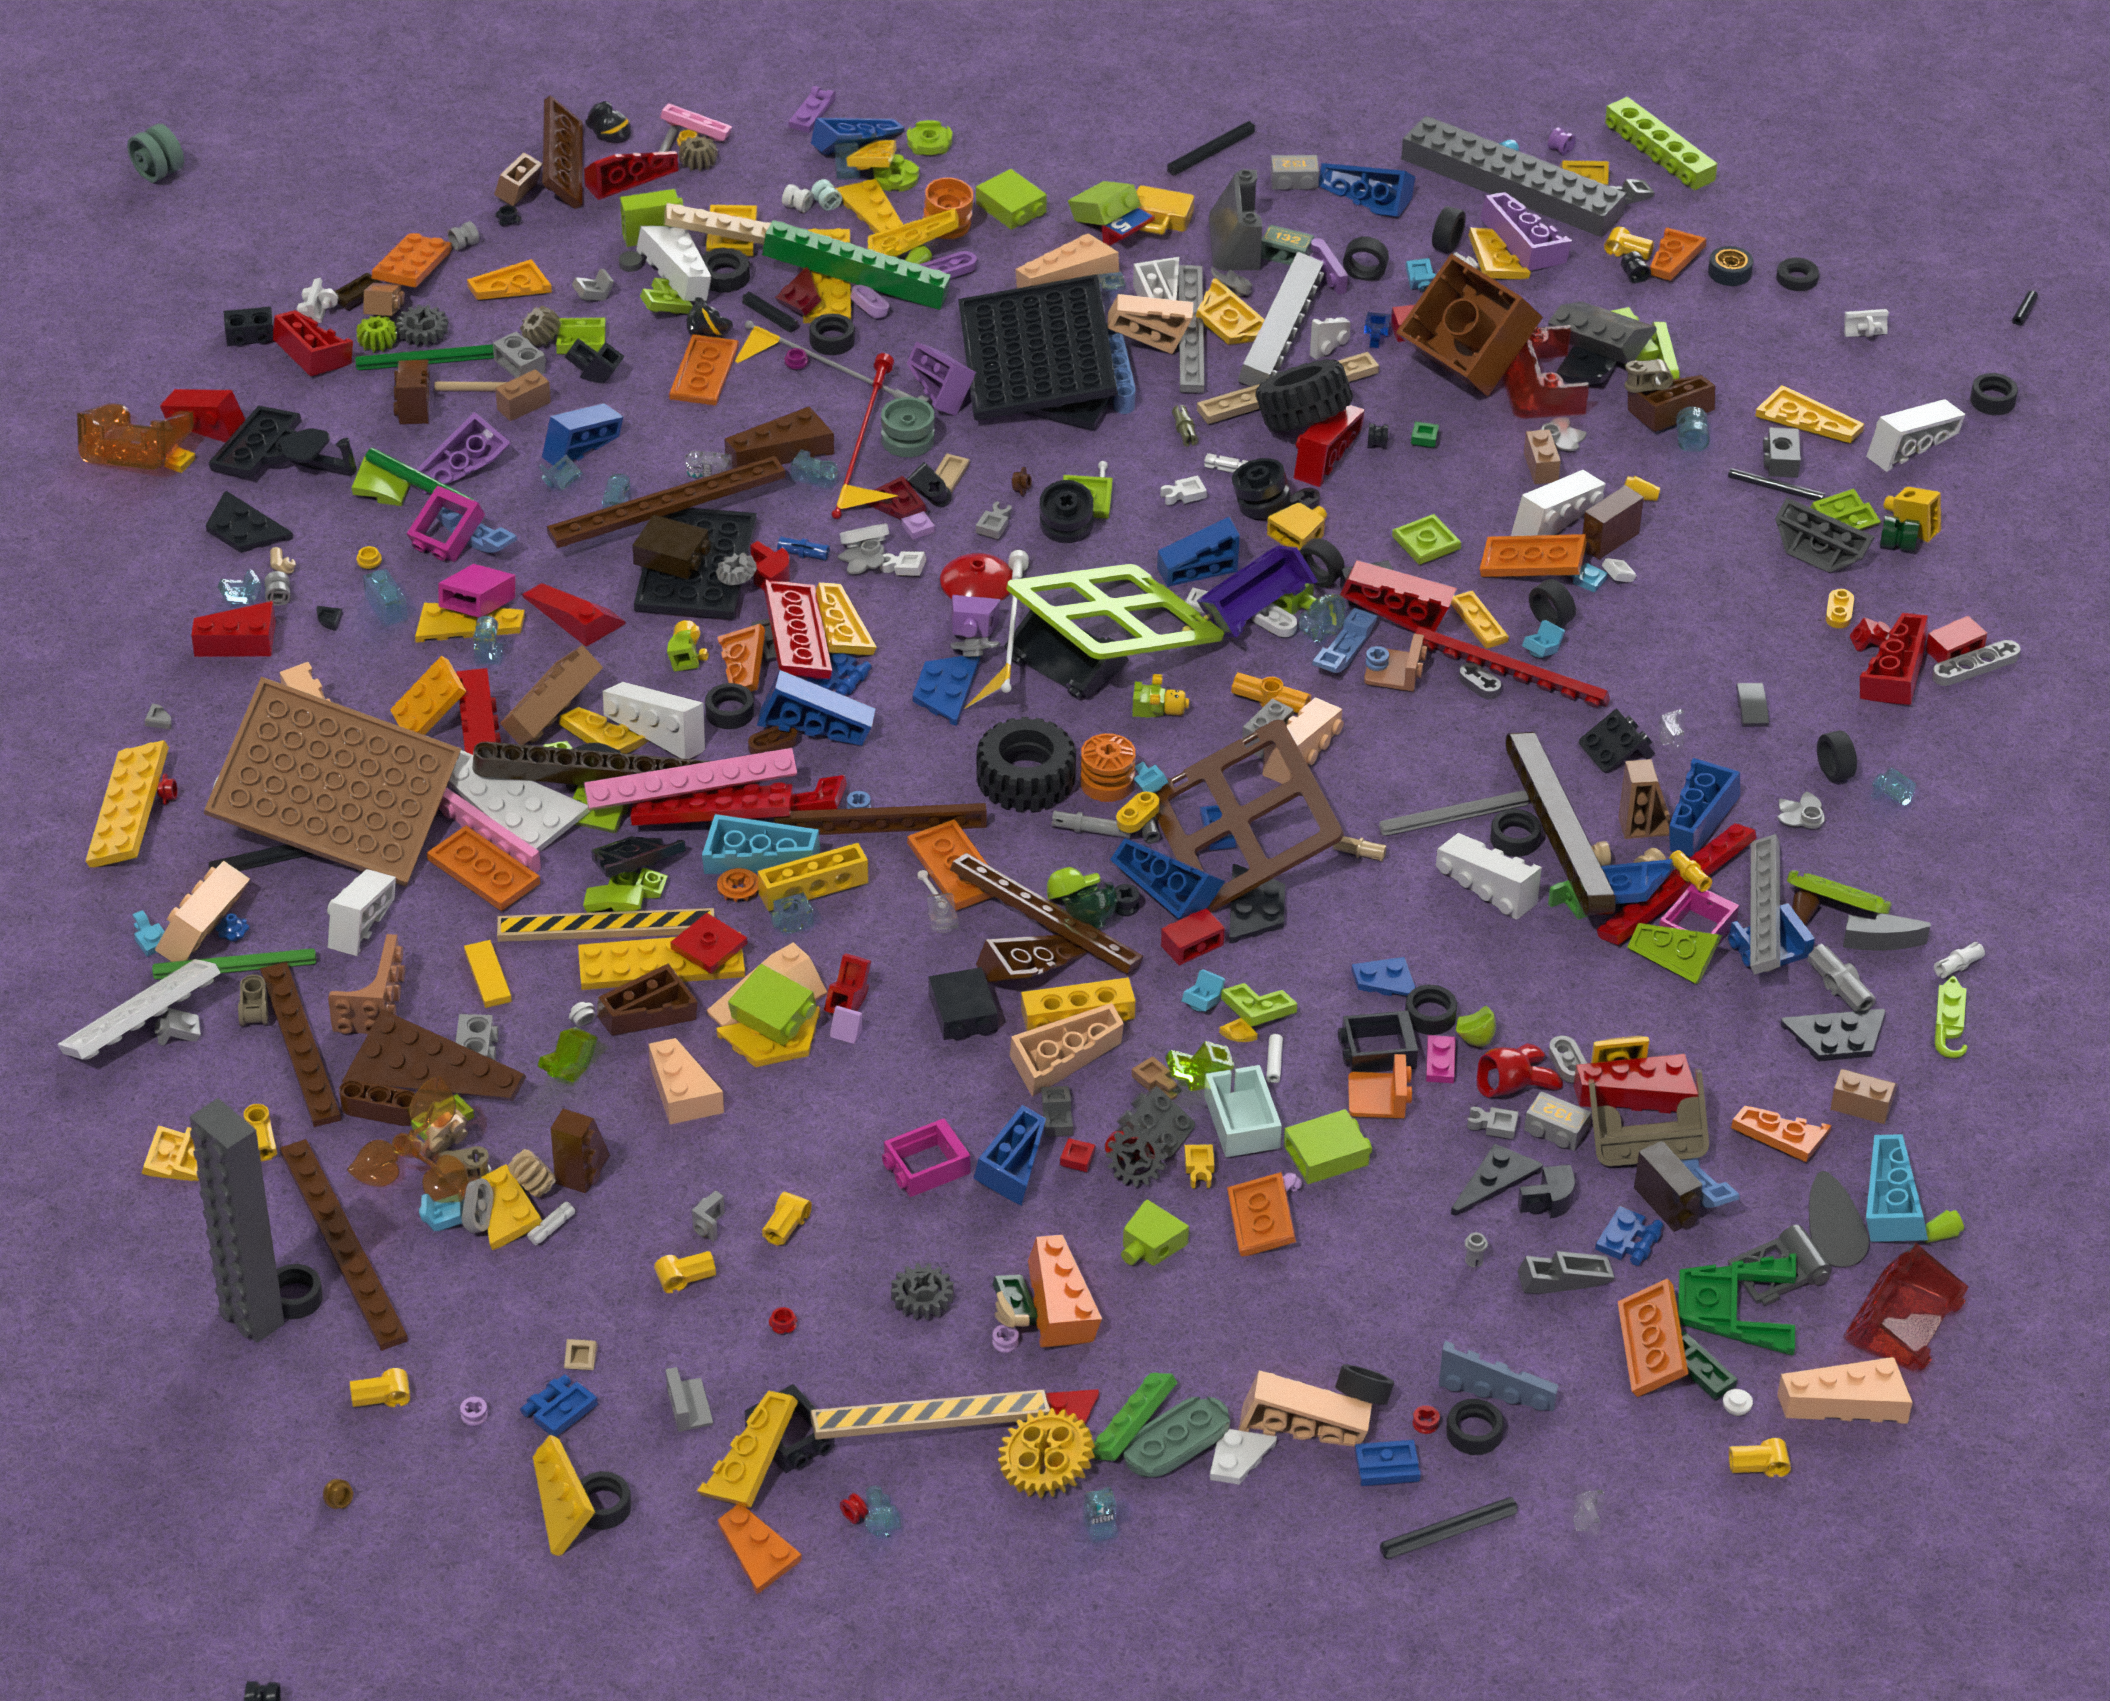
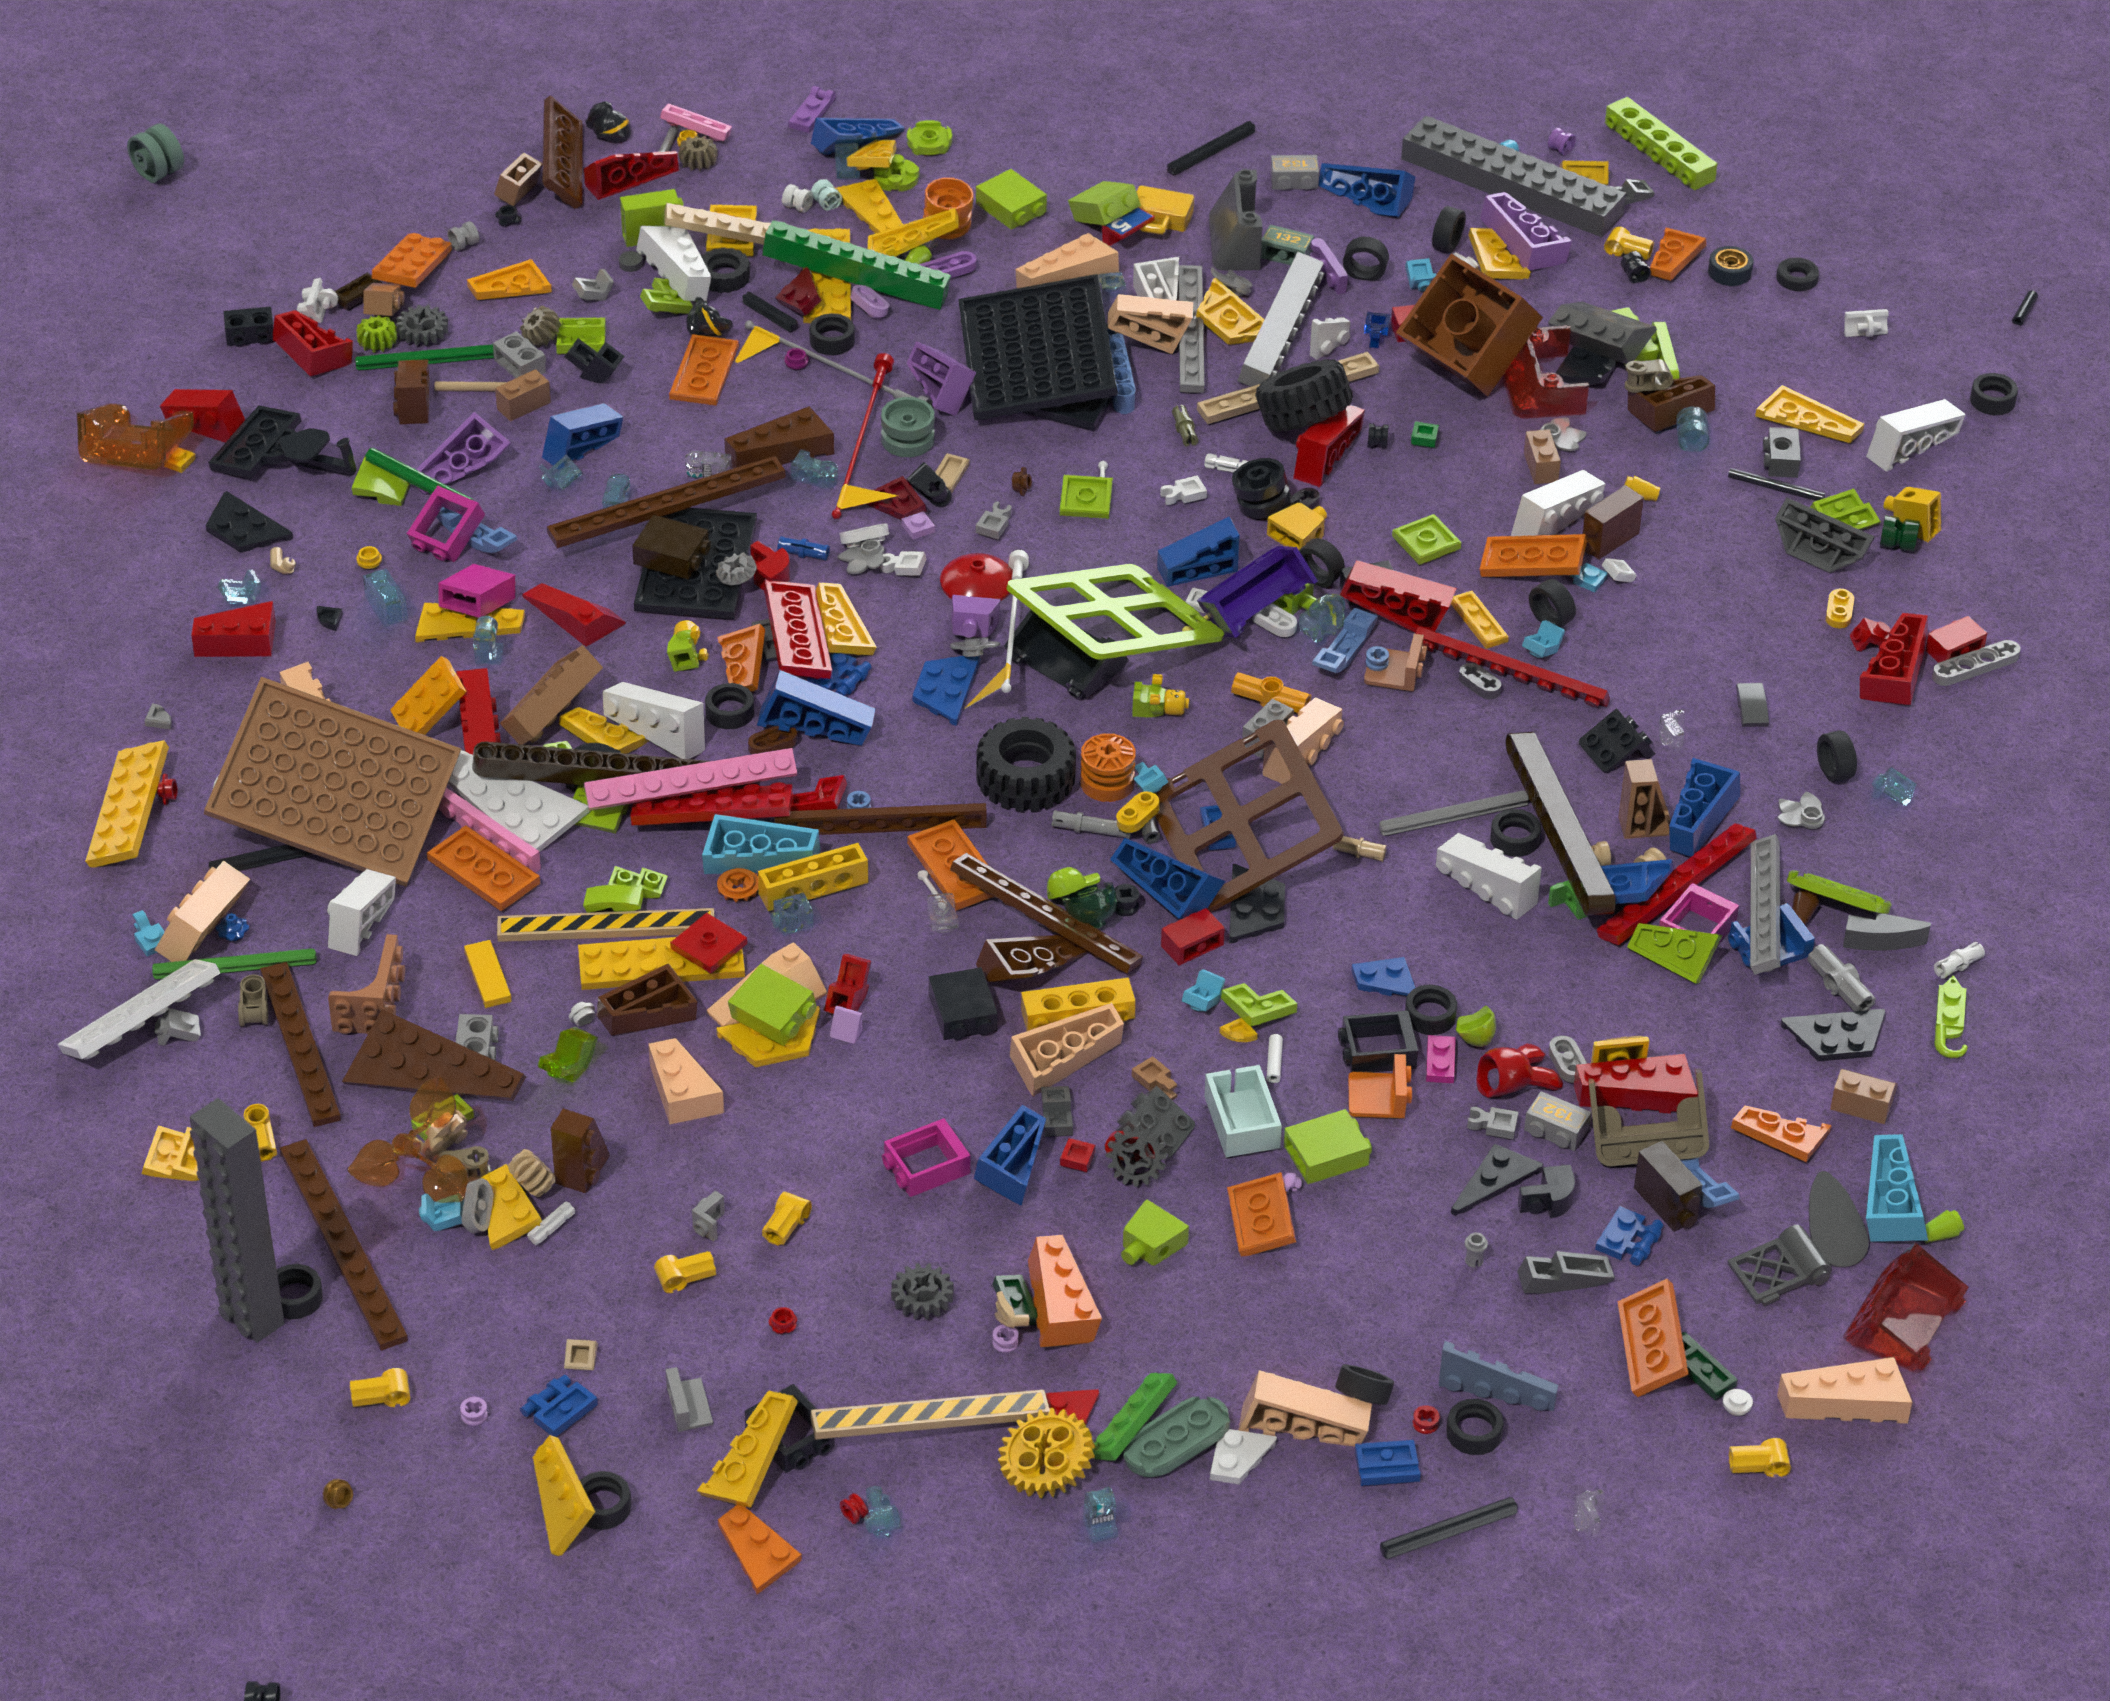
light grey wheel [264,571,291,606] -> none
reddish brown beam [339,1080,420,1126] -> none
black wing [591,836,686,877] -> none
black wheel [1039,480,1094,543] -> none
clear neon green brick [1165,1041,1235,1091] -> none
yellow plate [1184,1144,1214,1188] -> none
yellow pin [1669,850,1712,892] -> none
green wing [1678,1253,1796,1355] -> none

